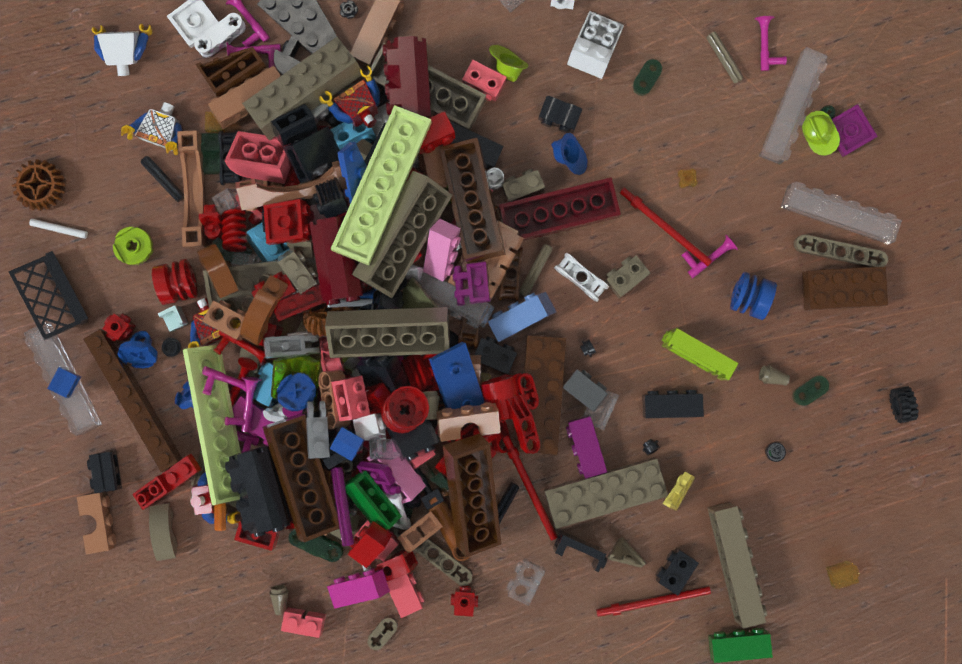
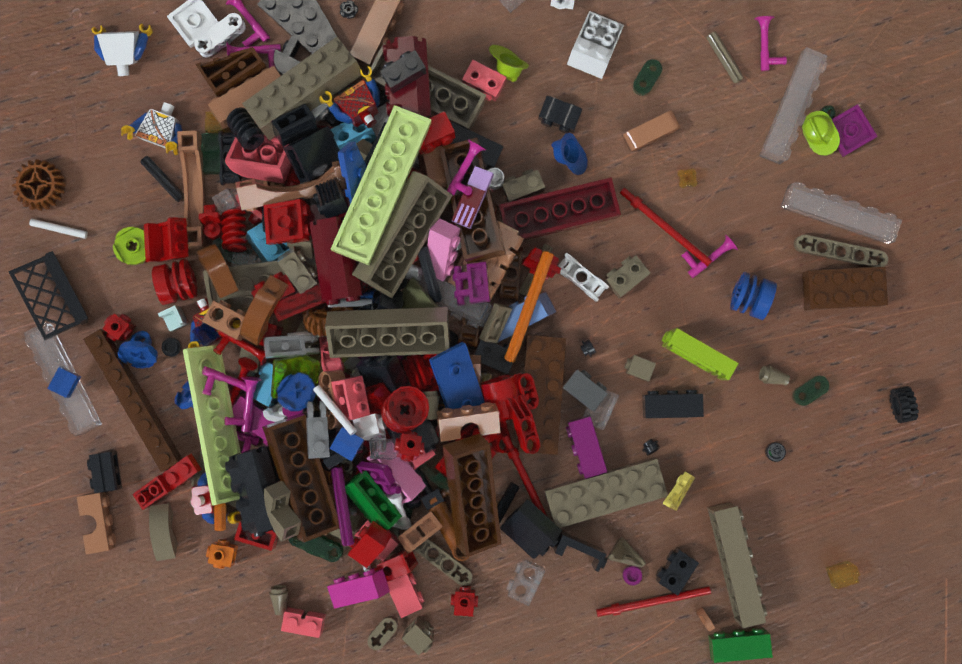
none -> red panel [143,217,189,263]
none -> clear blue slope [192,323,220,346]
none -> orange brick [206,539,238,569]
none -> black piece [226,107,264,150]
none -> dark tan brick [264,481,301,542]
none -> white bar [313,385,357,435]
none -> black brick [380,50,427,94]
none -> red brick [394,431,424,462]
none -> dark tan brick [402,617,434,655]
none -> black axle [418,246,443,303]
none -> dark pink piece [446,140,486,196]
none -> tile [451,166,494,229]
none -> dark tan plate [479,303,512,344]
none -> black brick [500,499,562,559]
none -> orange axle [505,251,554,362]
none -> red hips [522,248,561,280]
none -> magenta tile [622,565,642,585]
none -> nougat beam [623,110,681,152]
none -> dark tan brick [624,355,656,382]
none -> nougat tile [696,608,715,632]

